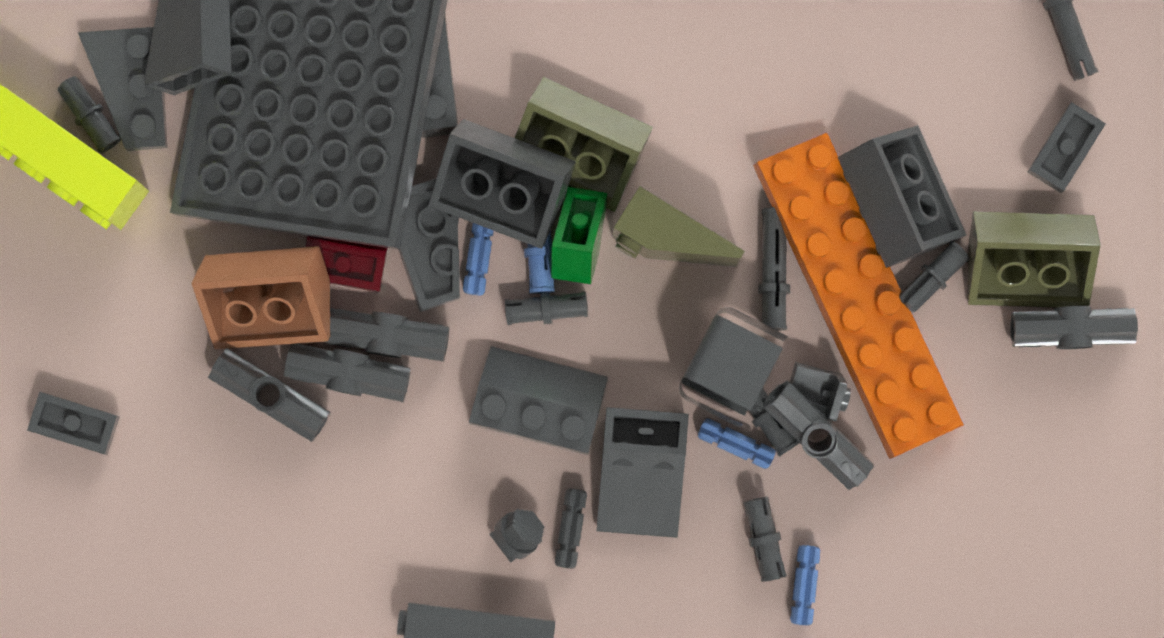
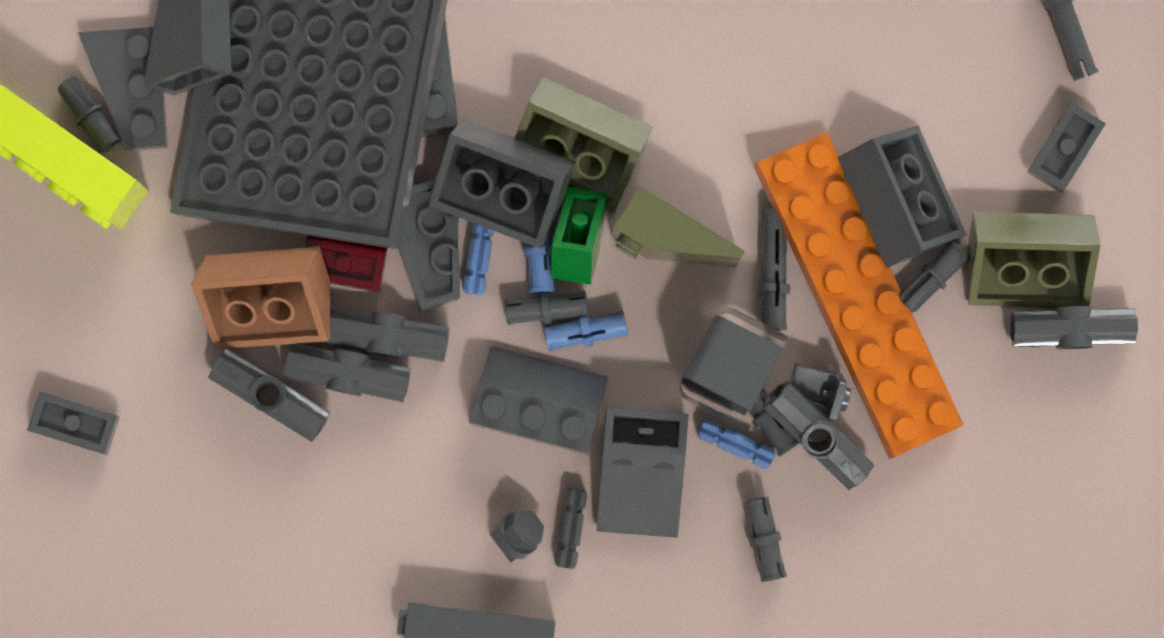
medium blue axle [790,545,821,626] -> none
none -> medium blue pin [544,310,628,351]

